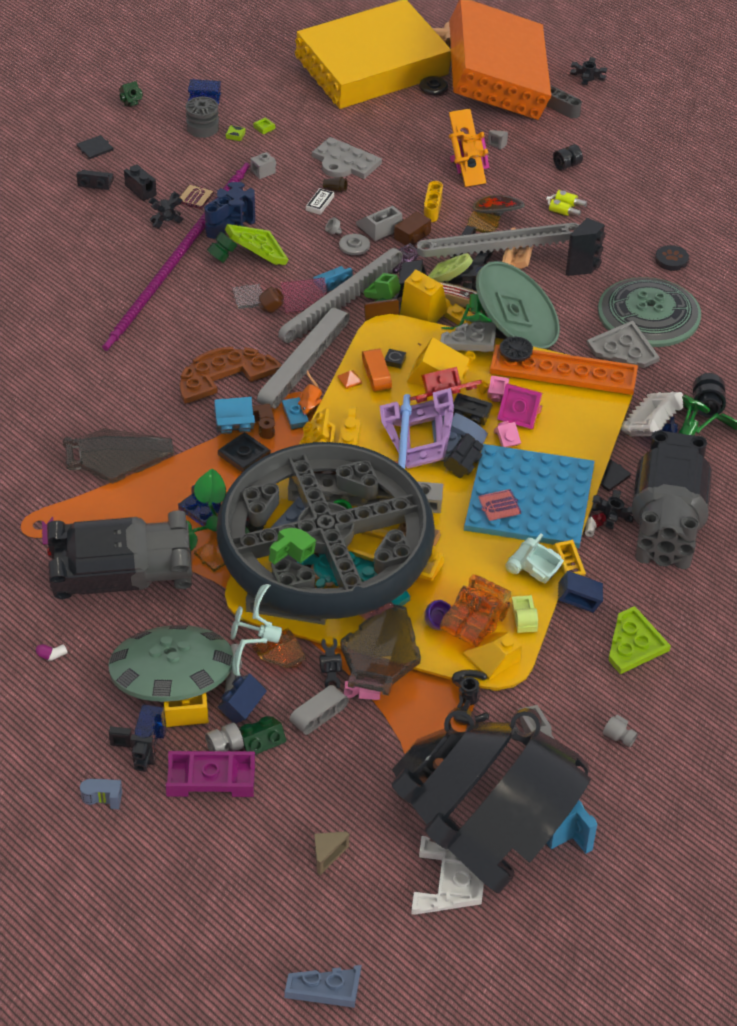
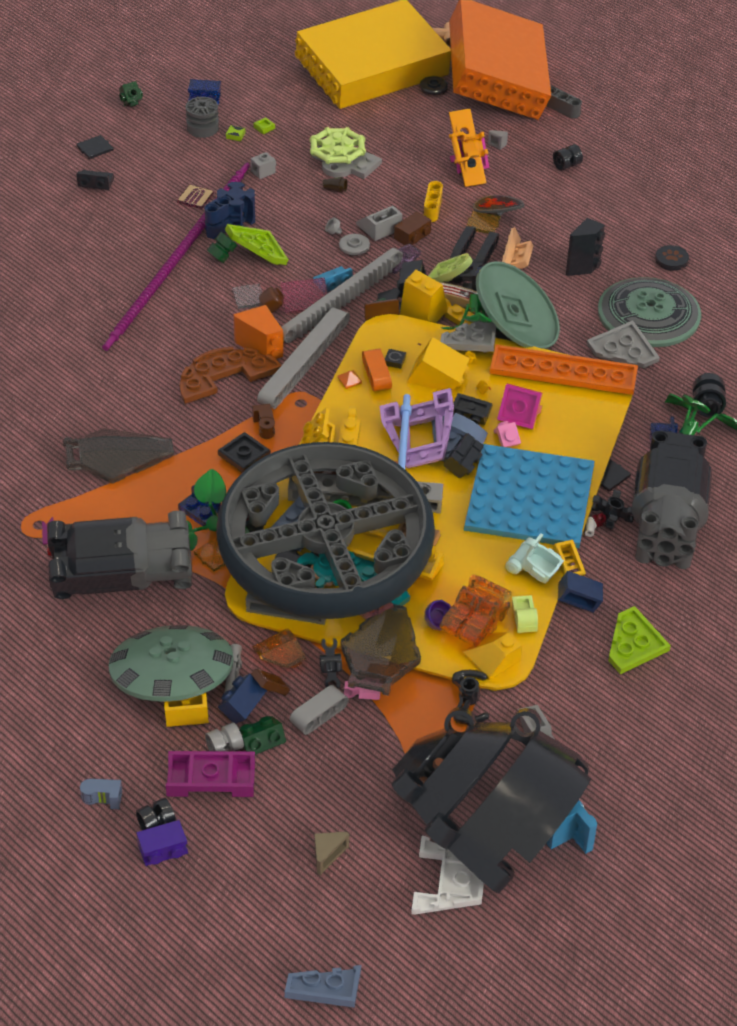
arm [35,644,67,661] -> none
black tile [109,726,132,748] -> none
black brick [124,164,157,201] -> none
hips [130,705,166,772] -> none
black pin [148,191,184,229] -> none
dark azure bracket [214,397,255,434] -> none
light aqua plant [231,584,282,676] -> none
bright green brick [269,528,316,565] -> none
dark azure plate [282,397,309,429] -> none
orange animal [298,370,322,415] -> none
tile [306,188,334,215] -> none
bright green brick [363,273,400,300] -> none
red bracket [409,367,482,403] -> none
light grey gear [417,223,579,258] -> none
clear pink piece [479,489,521,521] -> none
bright pink bracket [487,376,509,402] -> none
black wheel [499,336,533,362] -> none
neon yellow piece [546,190,587,216] -> none
black pin [570,57,607,85] -> none
light grey piece [603,714,638,748] -> none
white piece [621,392,683,437] -> none
none -> black wheel [136,797,176,831]
none -> dark purple brick [136,820,188,866]
none -> orange slope [233,305,283,359]
none -> reddish brown plate [251,668,290,696]
none -> yellowish green plate [310,127,366,164]

